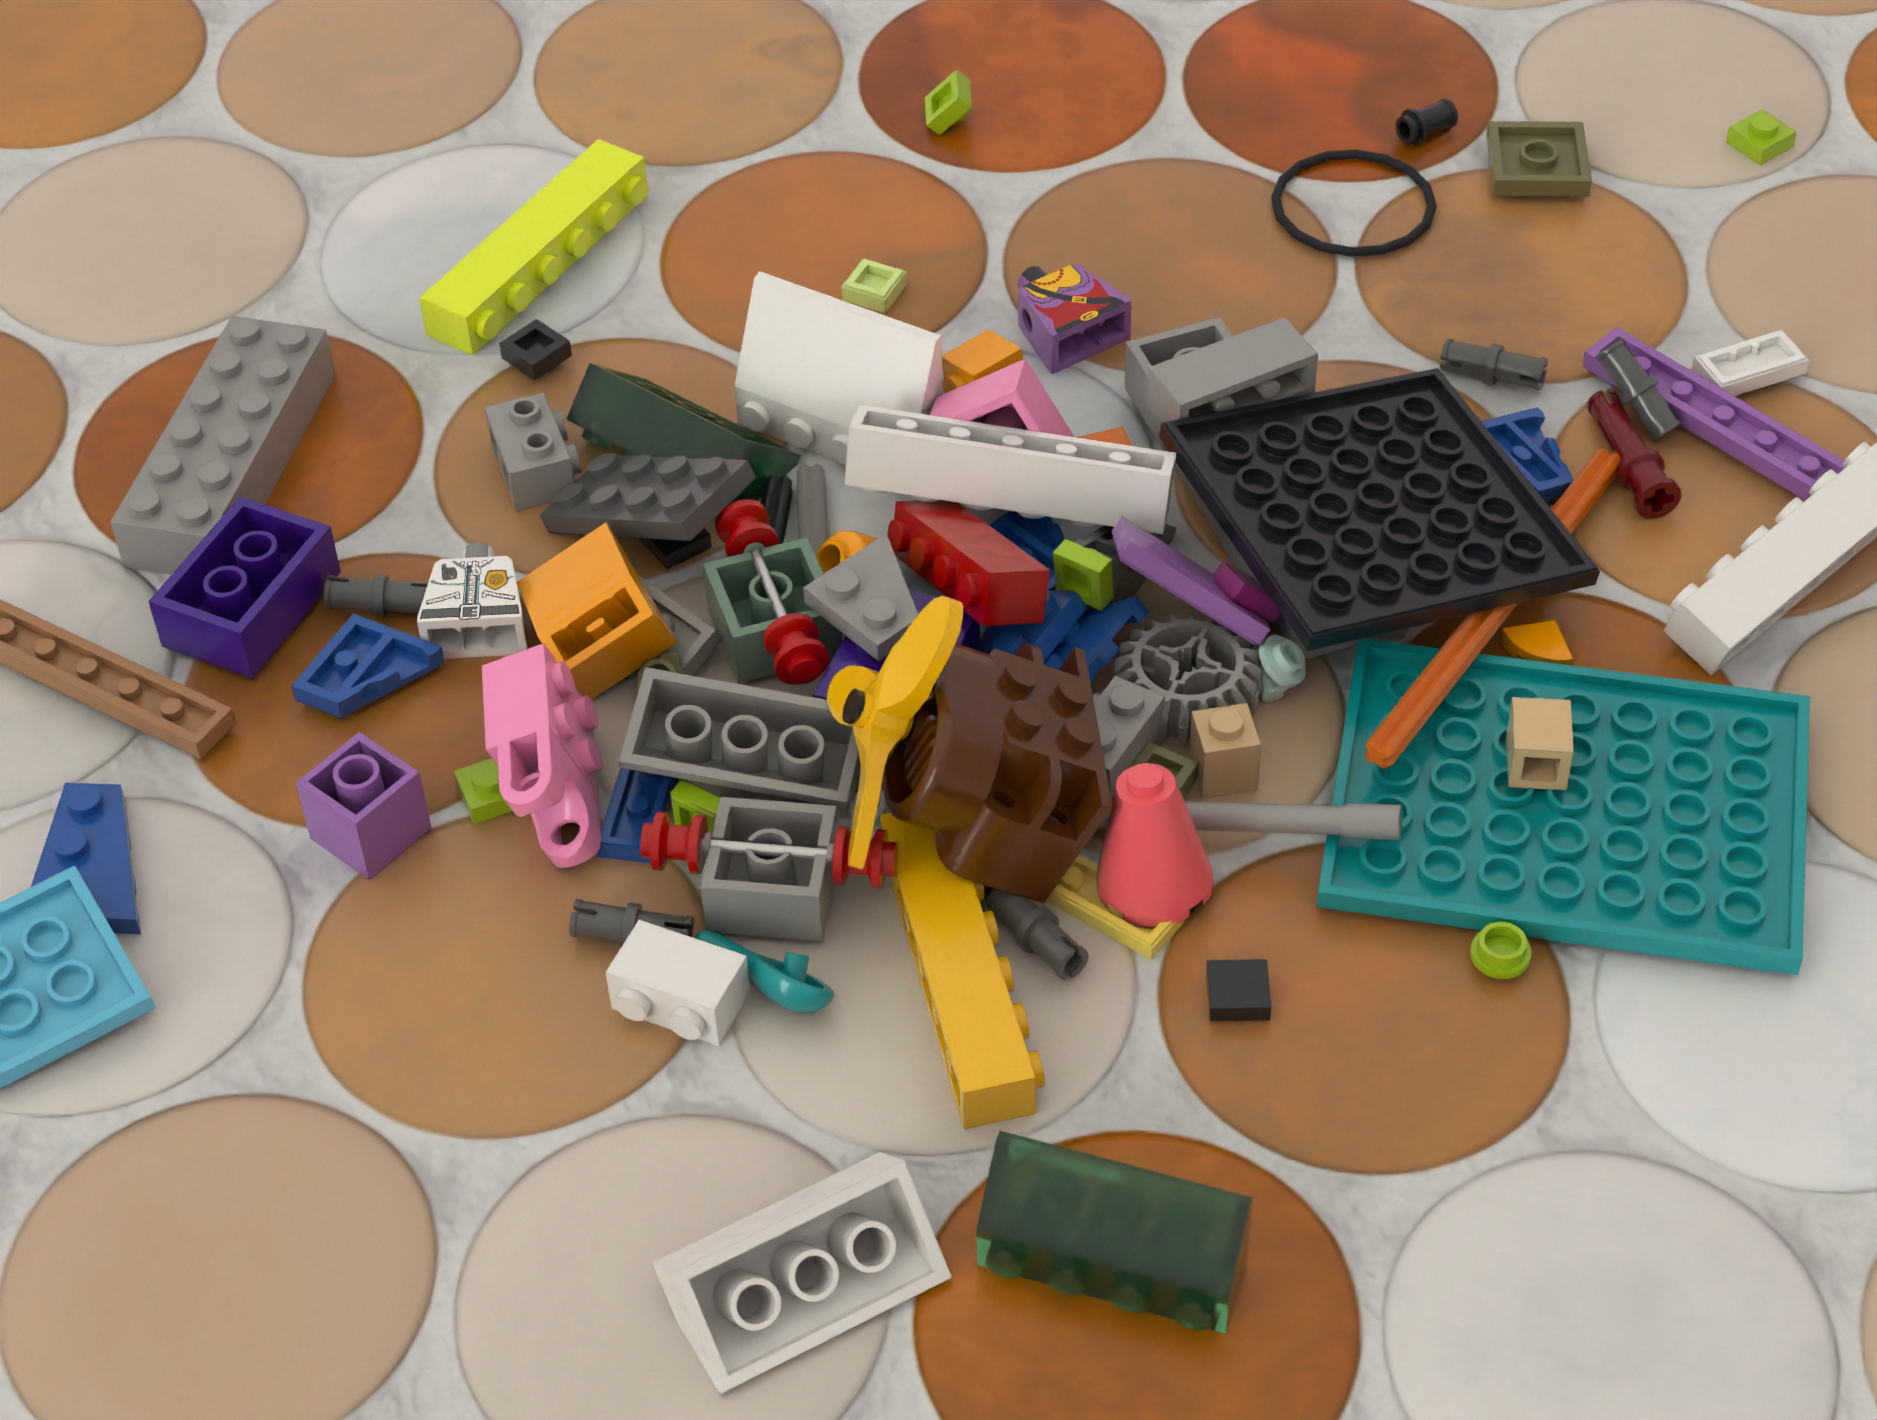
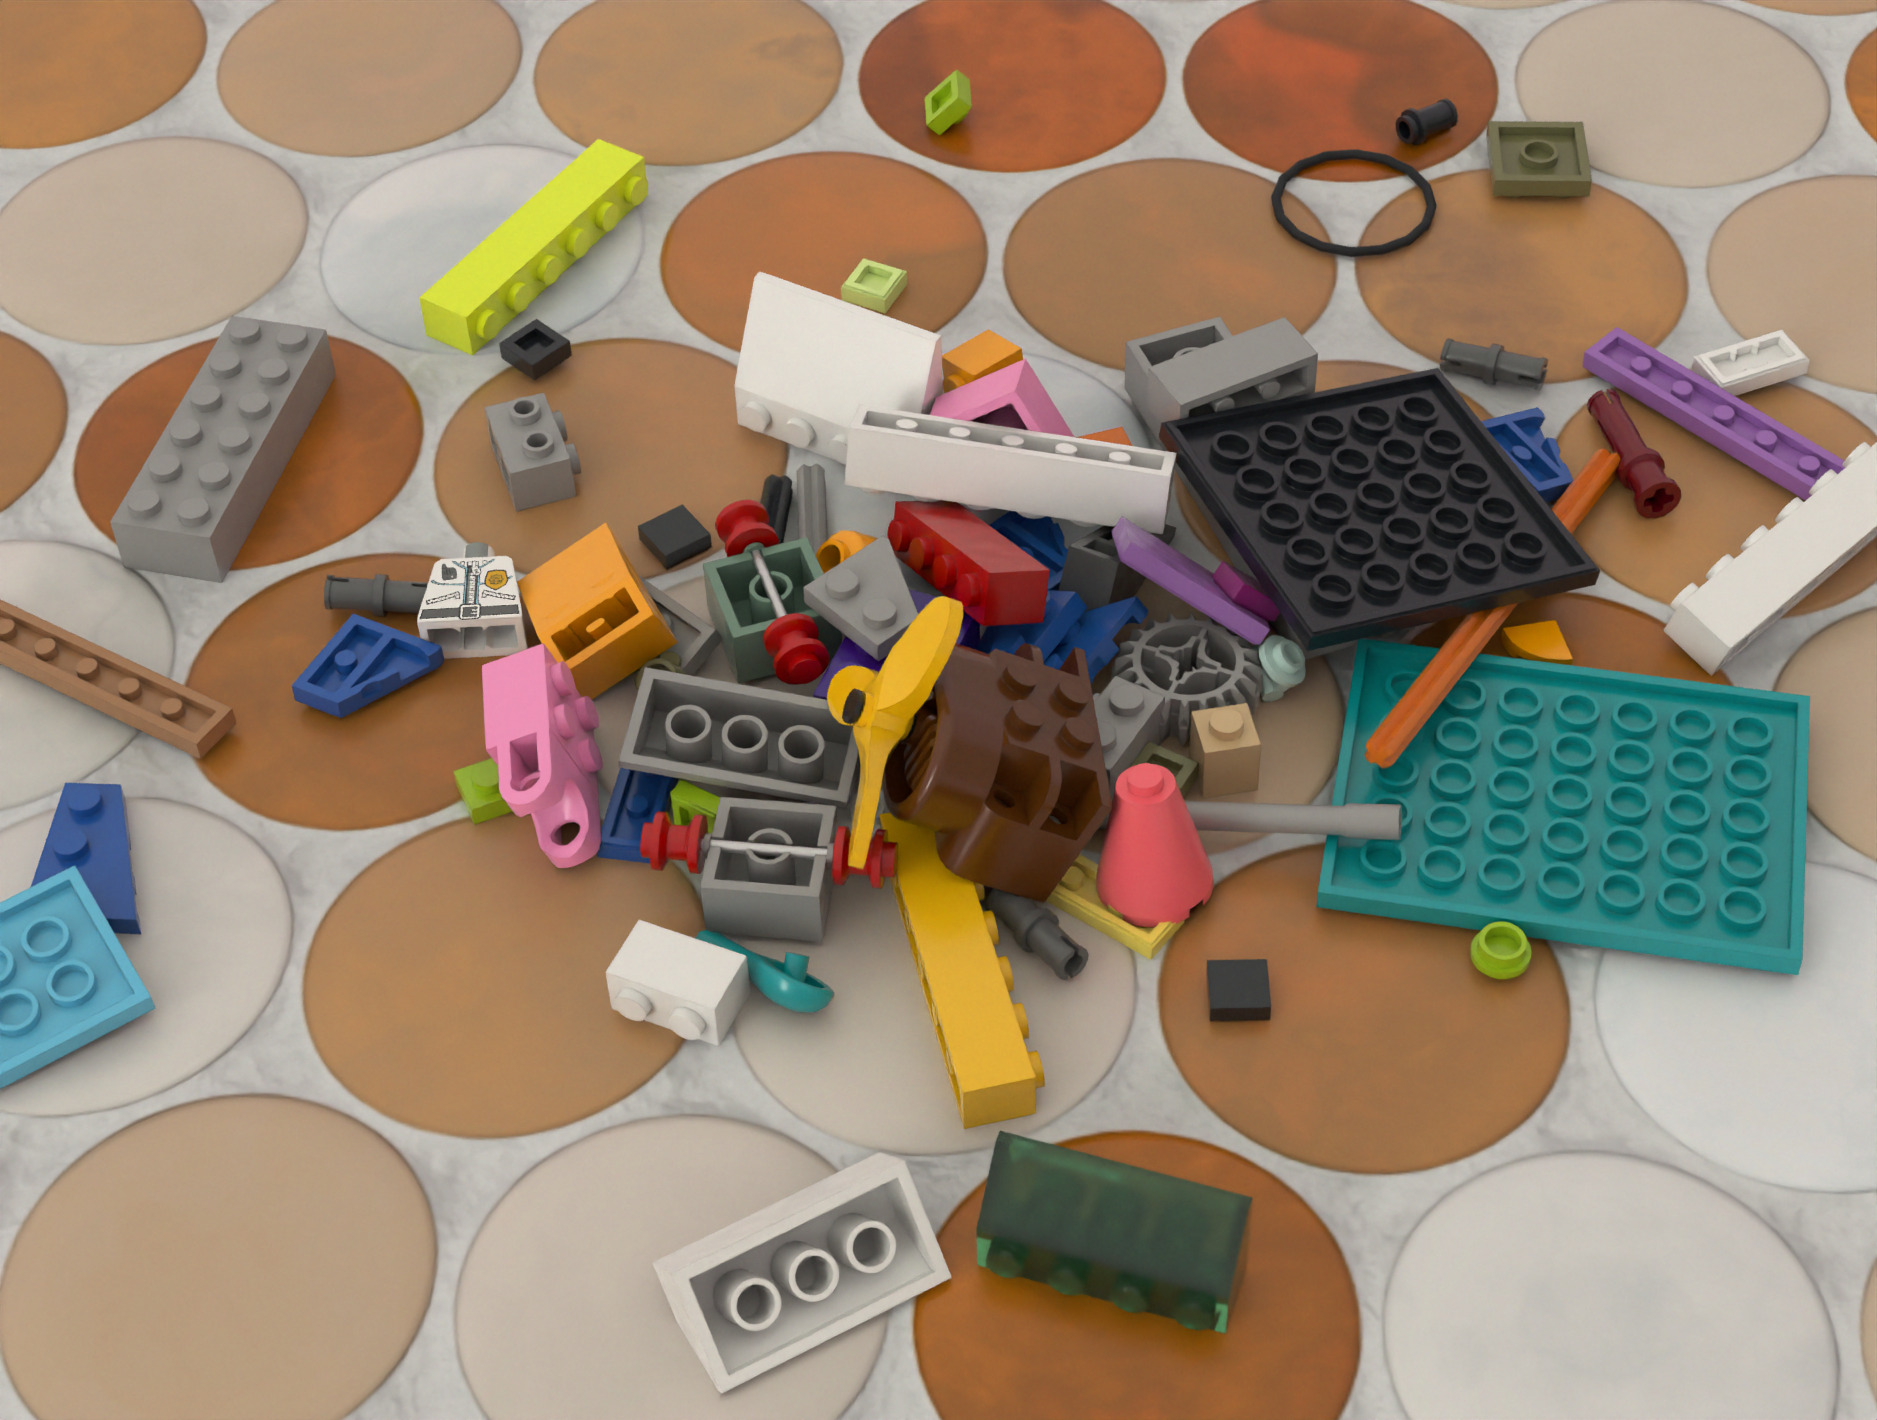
dark purple brick [148,496,341,679] -> none
medium lavender head [296,732,432,880] -> none
dark grey plate [539,453,756,541] -> none
clear green slope [566,363,801,504] -> none
dark grey pin [569,899,694,947] -> none
medium lavender torso [1018,264,1131,374] -> none
lime plate [1053,539,1114,611] -> none
tan brick [1506,697,1574,790] -> none
dark grey pin [1595,338,1682,442] -> none
lime plate [1726,109,1797,165] -> none

